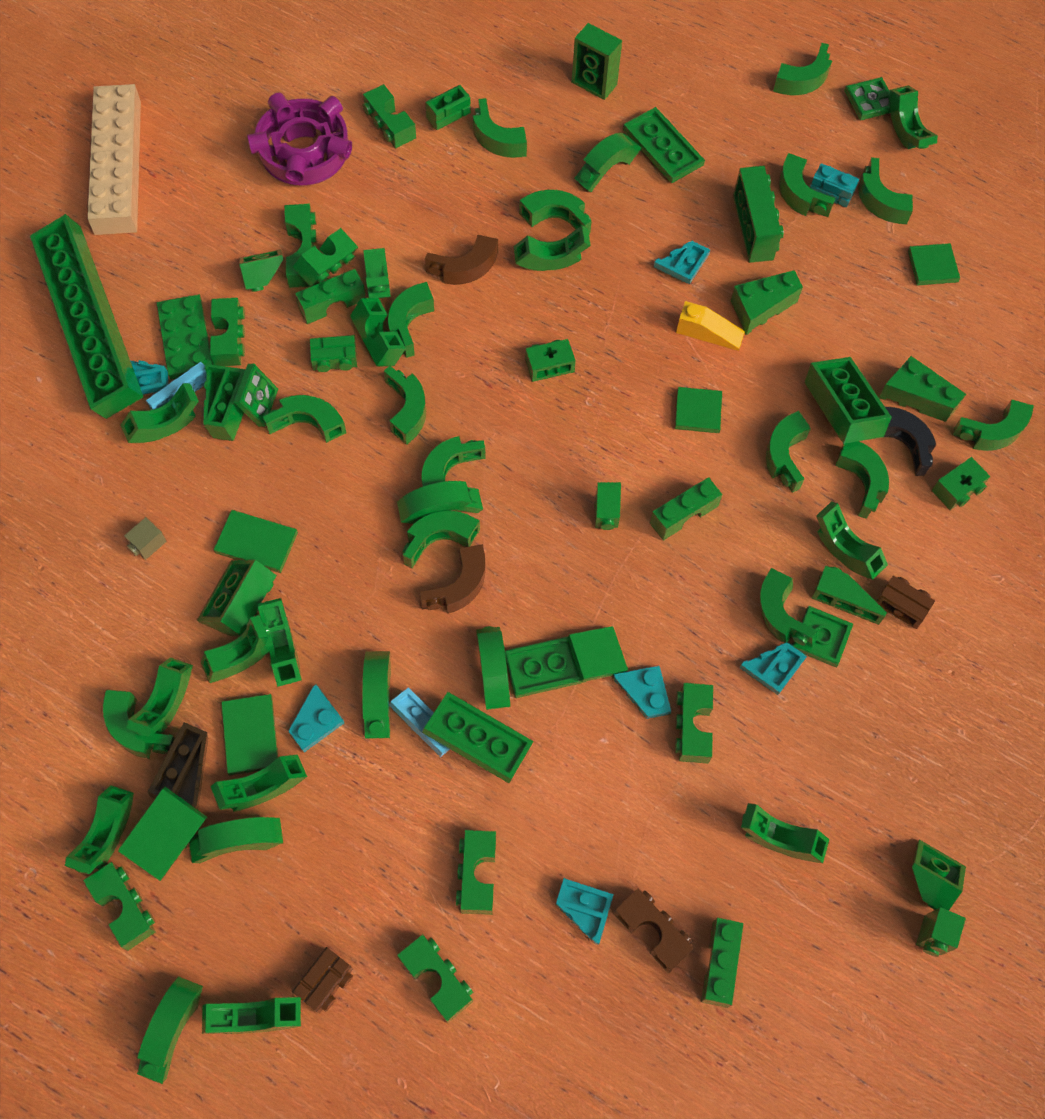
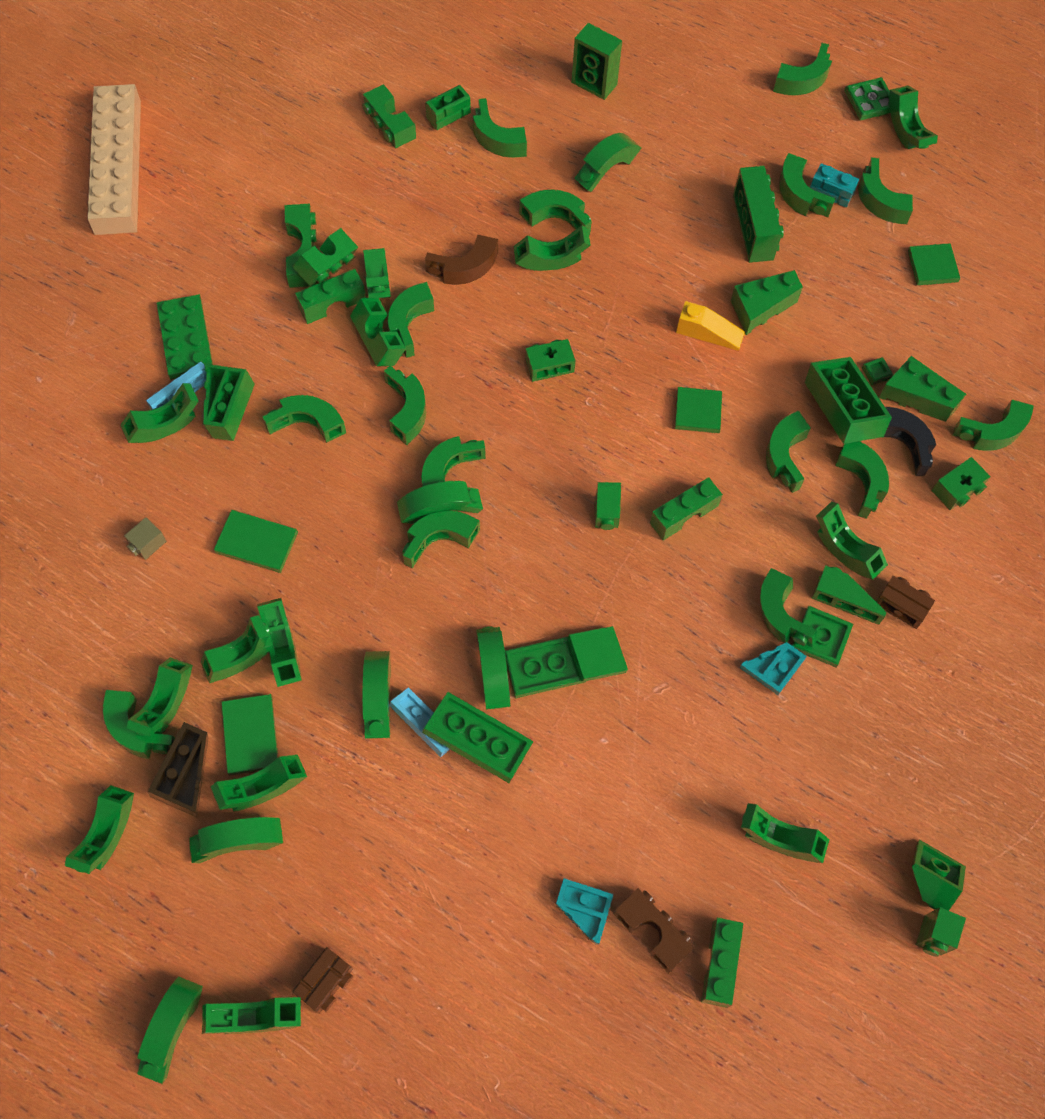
green brick [30,214,143,419] -> none
green arch [83,862,156,951] -> none
green tile [118,787,207,881] -> none
teal wing [130,360,169,395] -> none
green slope [197,560,277,637] -> none
green arch [210,298,245,366] -> none
green piece [234,363,278,427] -> none
green slope [239,249,283,292] -> none
magenta piece [247,93,352,186] -> none
teal wing [289,685,344,753] -> none
green brick [310,335,357,372] -> none
green arch [397,934,474,1023] -> none
reddish brown arch [420,544,486,613] -> none
green arch [456,830,496,915] -> none
teal wing [613,666,671,719] -> none
green plate [623,107,705,184] -> none
teal wing [654,241,710,285] -> none
green arch [675,683,713,764] -> none
none -> green tile [862,357,893,385]

